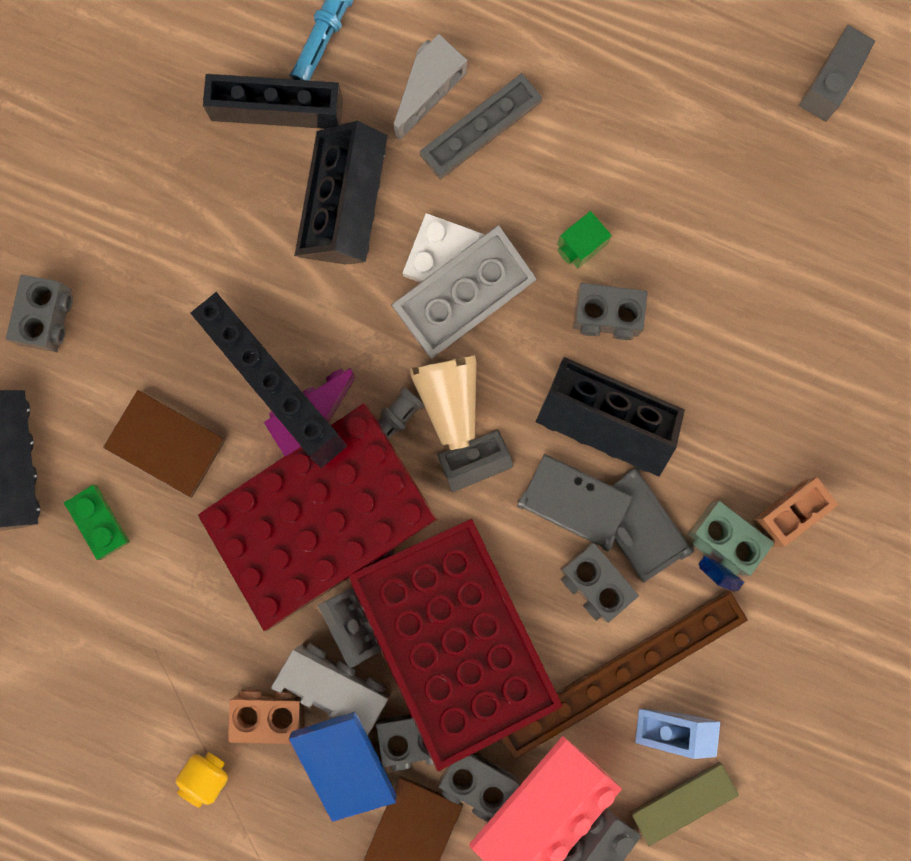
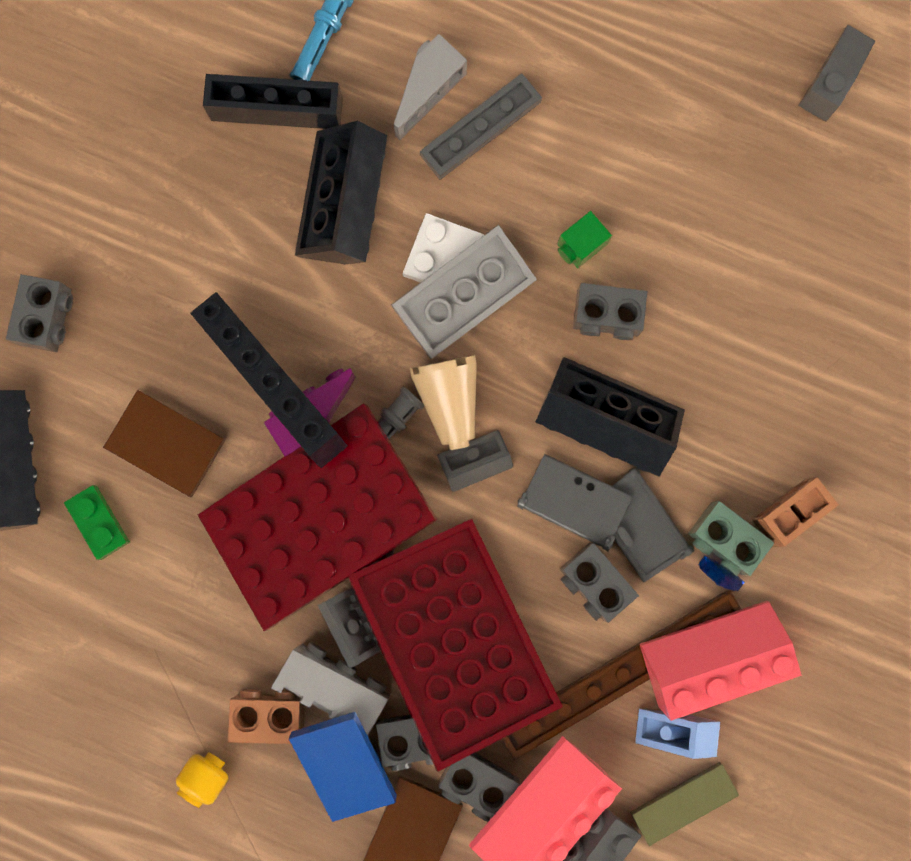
none -> coral slope [640,601,802,721]

